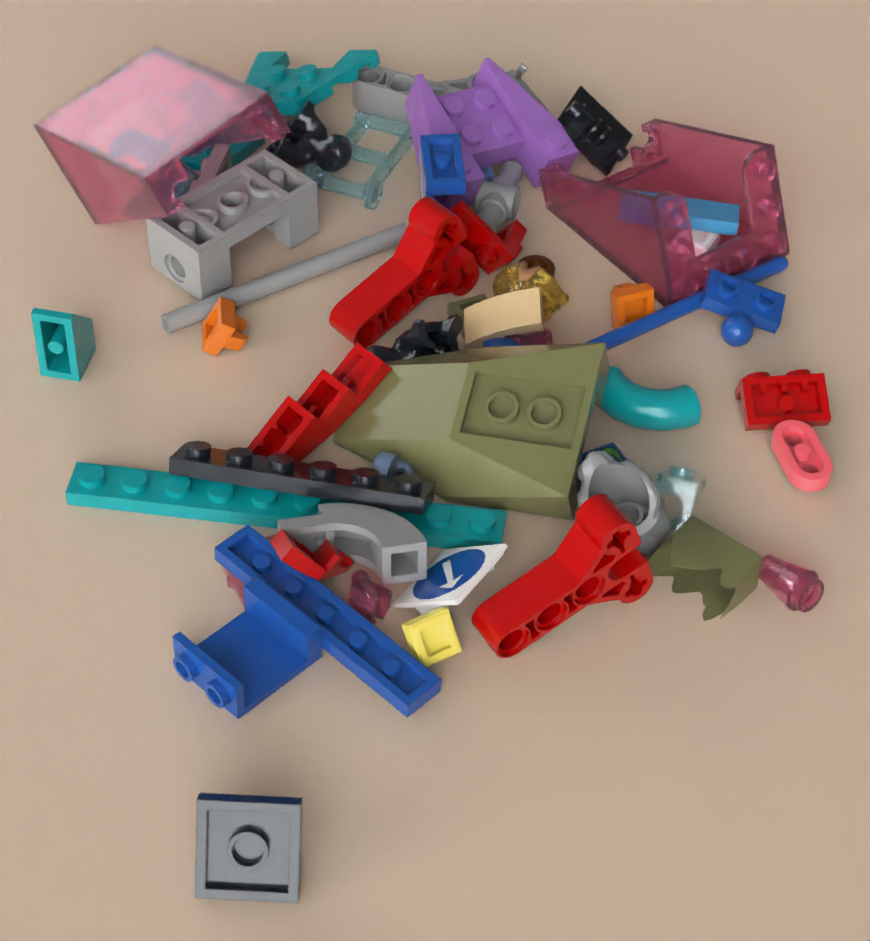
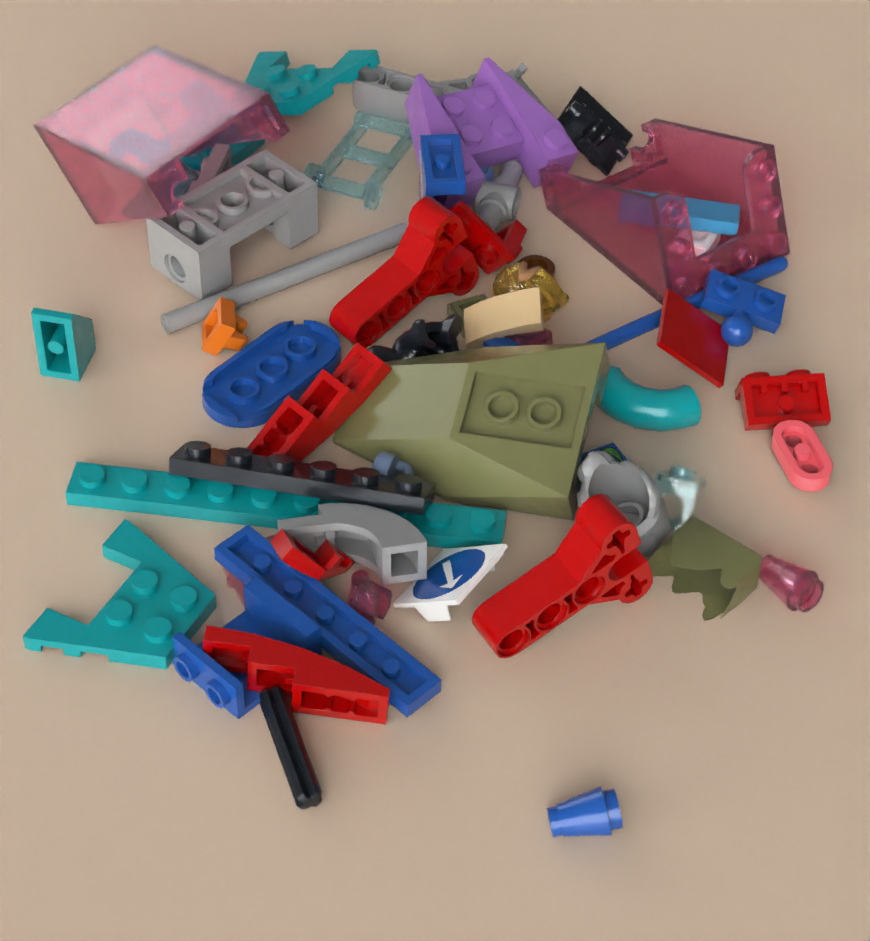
tile [195,793,303,903] -> none
black animal [266,100,353,172] -> none
light yellow tile [401,606,462,667] -> none
orange tile [610,282,655,329] -> none
none -> teal wing [23,519,217,669]
none -> blue tile [202,320,341,428]
none -> red slope [203,625,390,725]
none -> black axle [259,686,322,810]
none -> blue cone [547,786,623,837]
none -> red piece [656,289,729,389]

